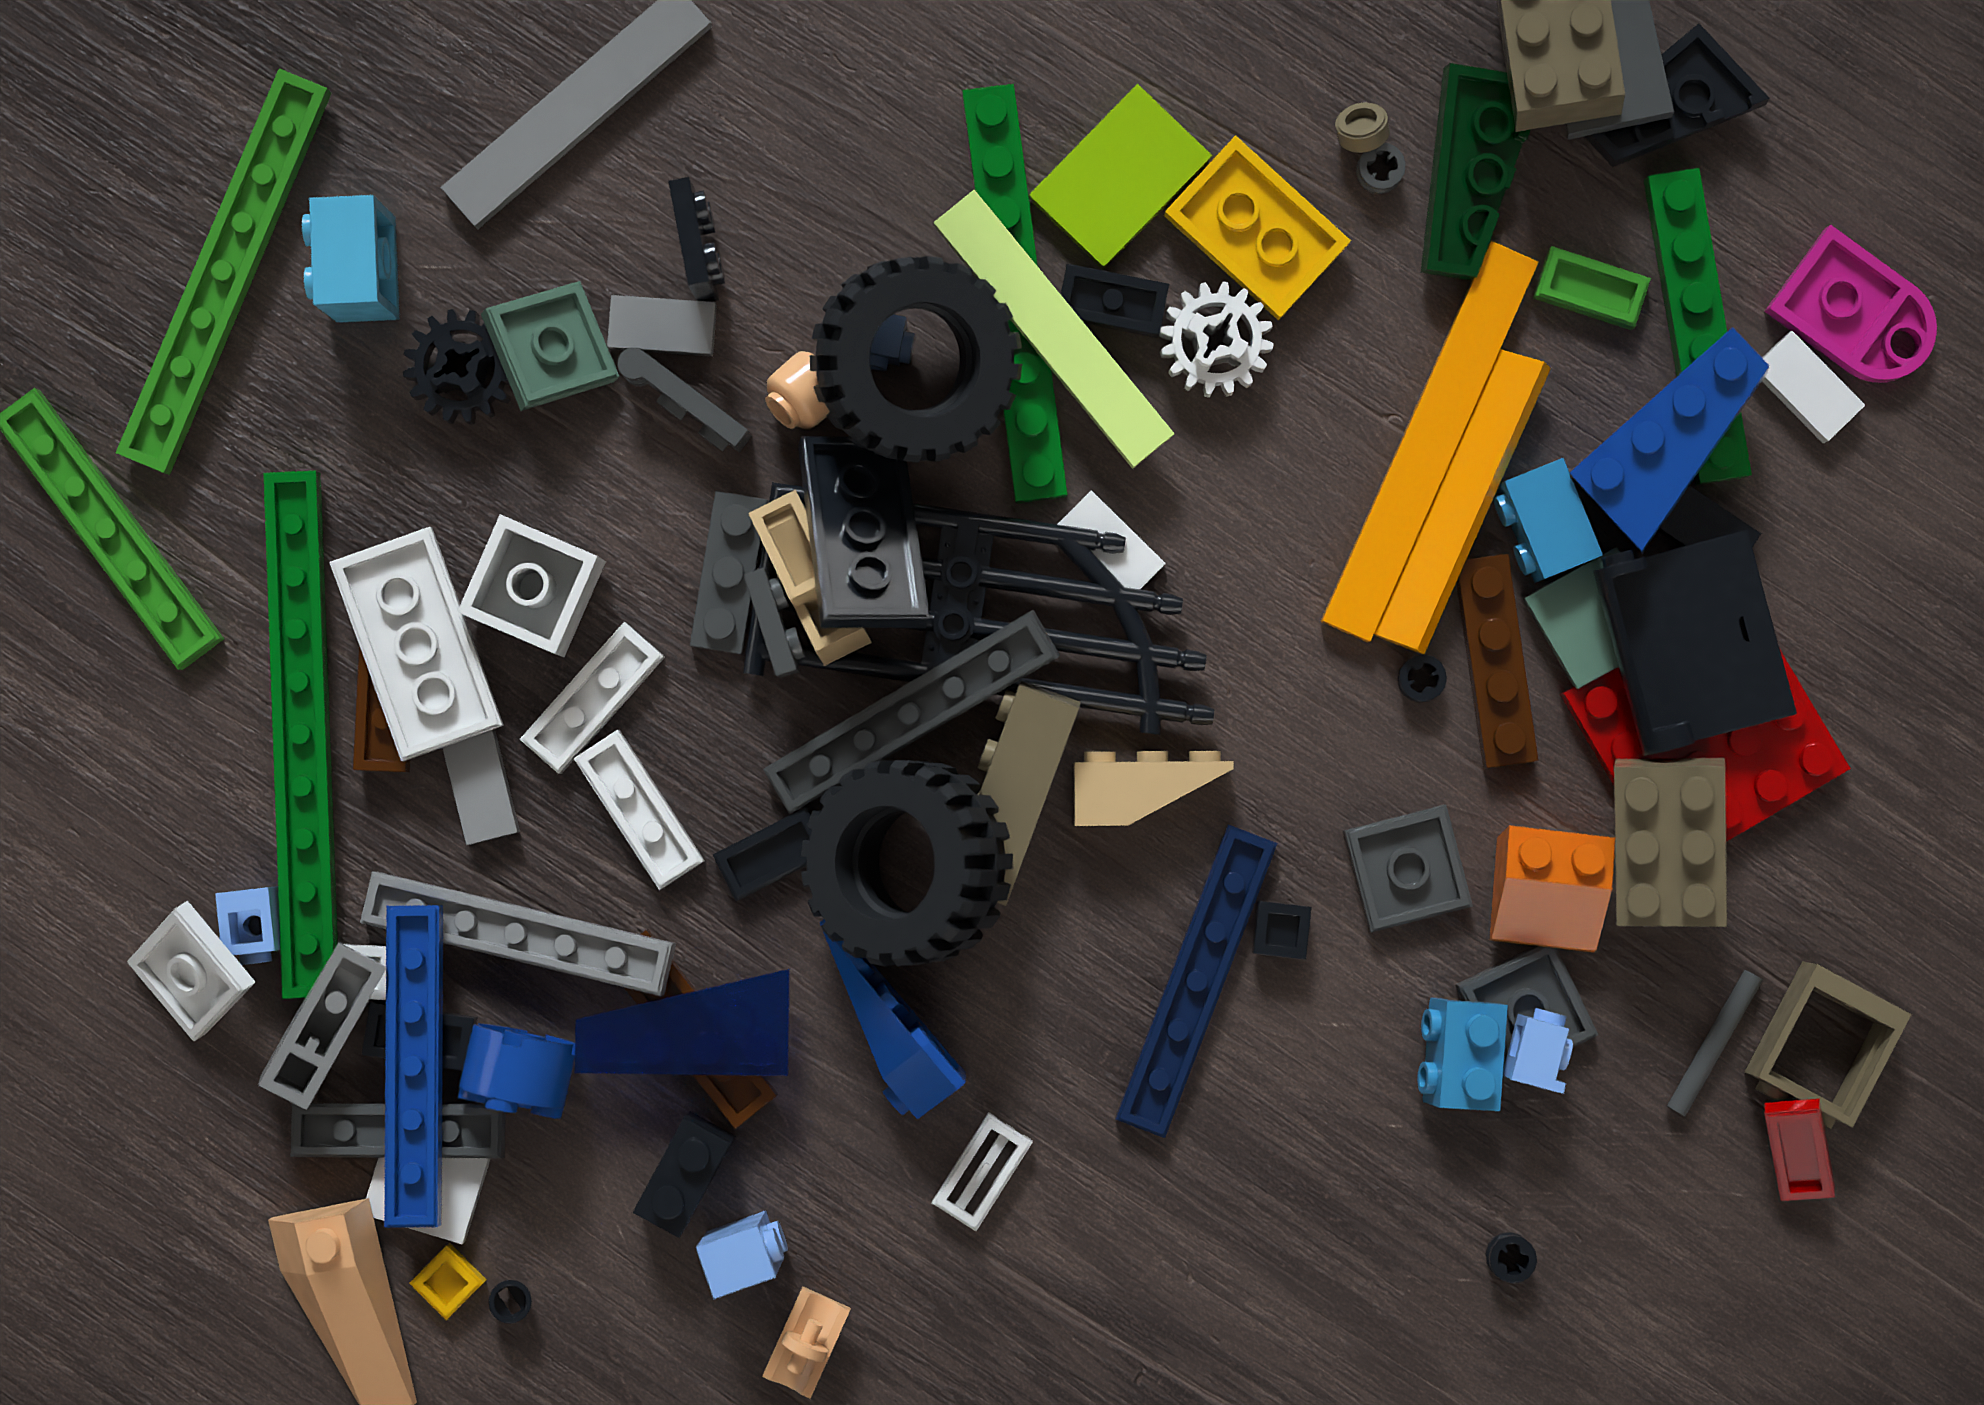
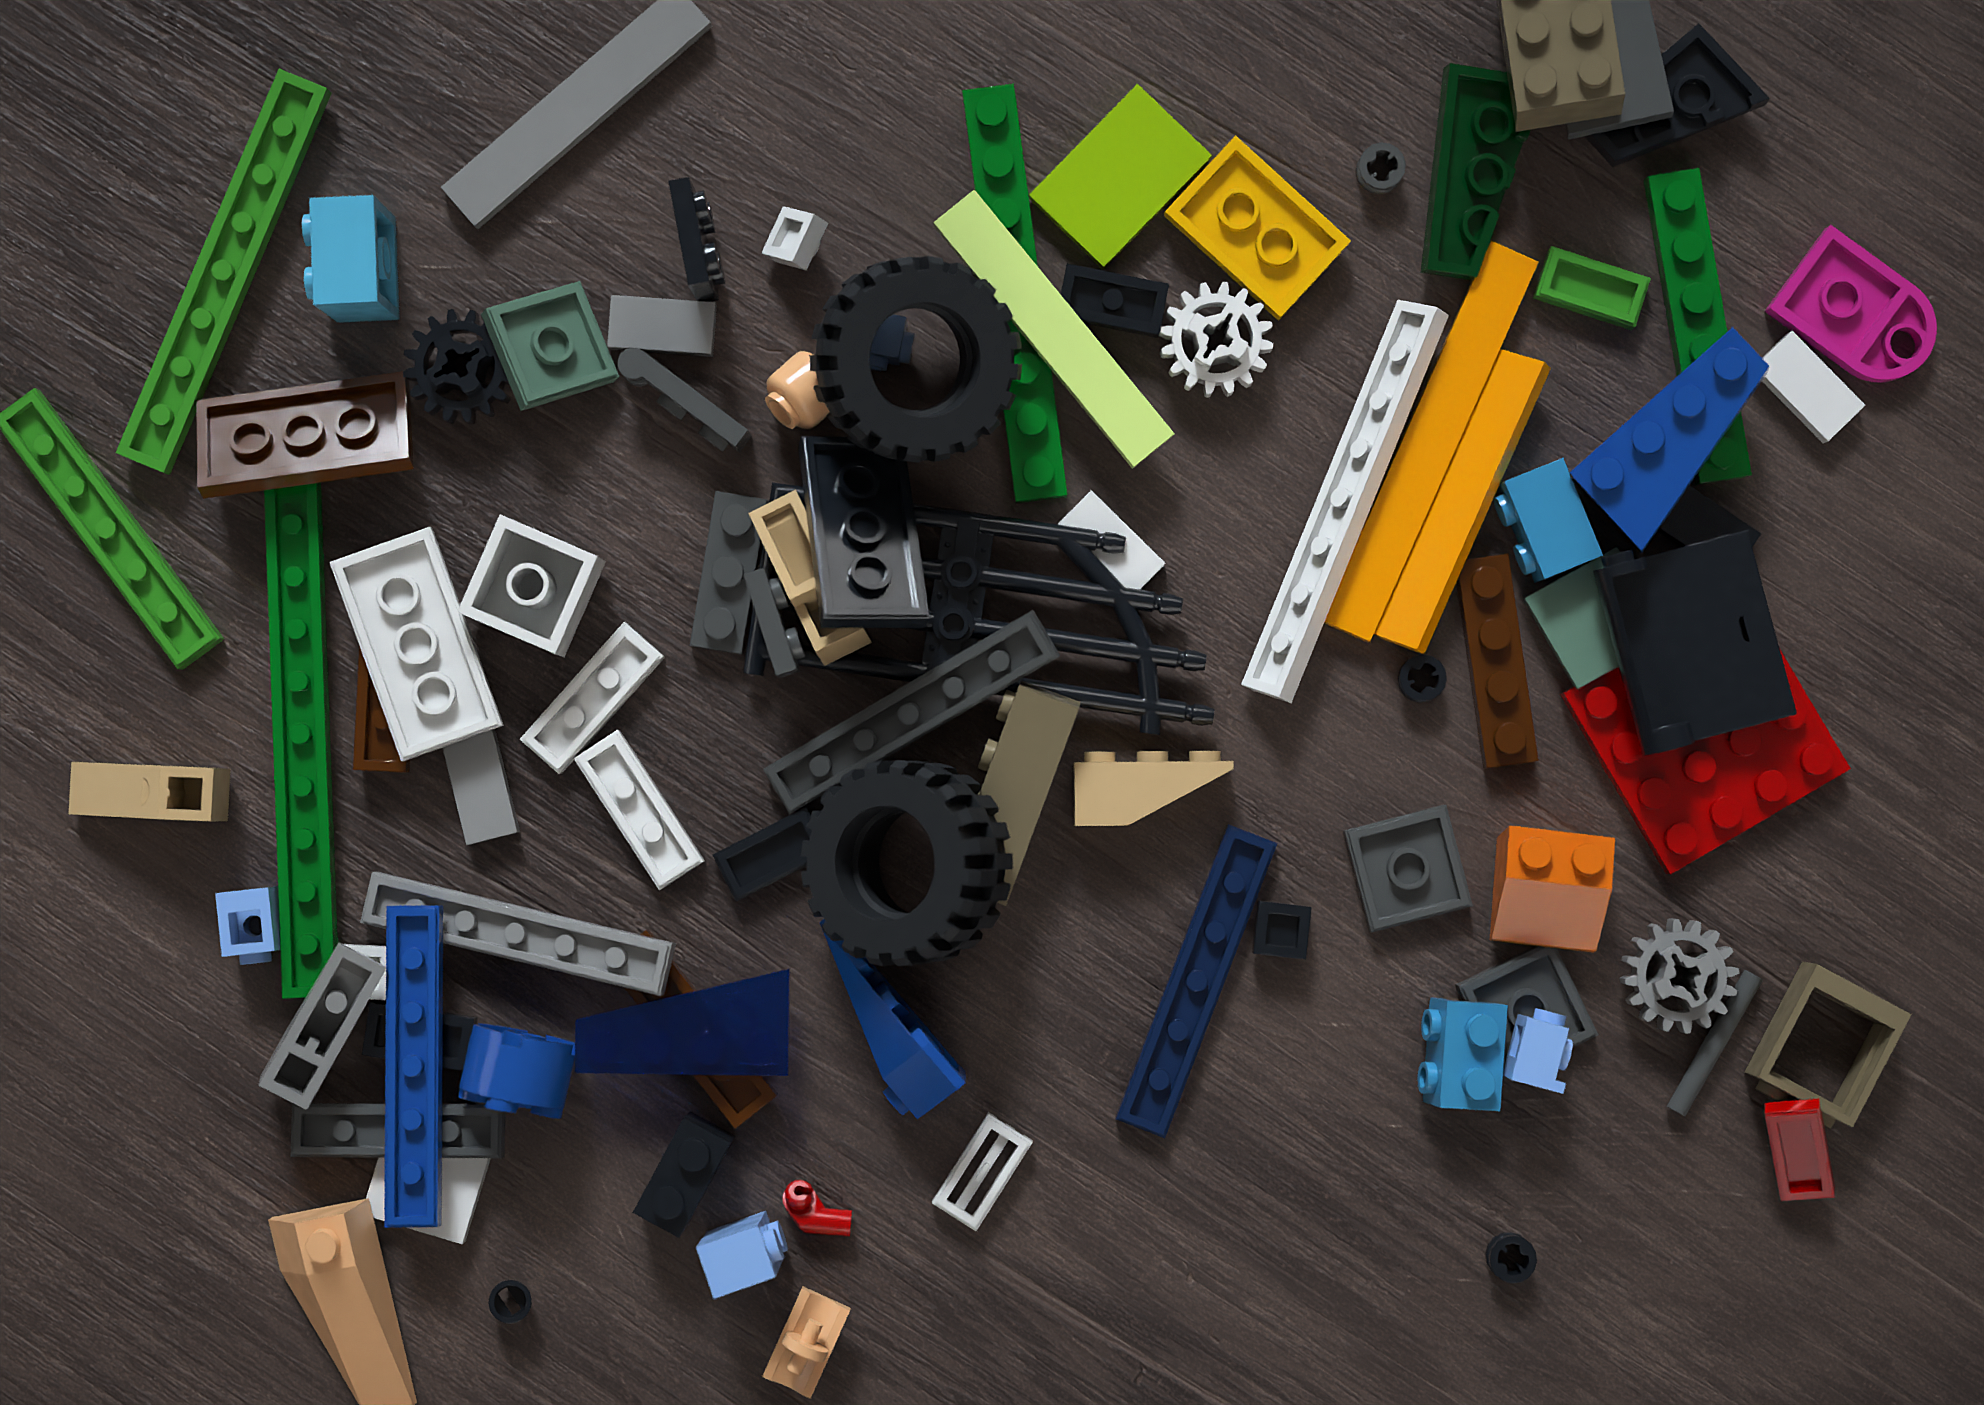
white tile [127,901,256,1041] -> none
yellow tile [409,1243,487,1320] -> none
dark tan tile [1335,103,1390,153] -> none
dark tan brick [1614,758,1727,927] -> none
none -> tan slope [68,762,231,821]
none -> plate [196,371,414,499]
none -> white plate [761,206,828,271]
none -> red arm [782,1179,852,1237]
none -> white plate [1241,300,1449,703]
none -> light grey gear [1619,918,1739,1034]

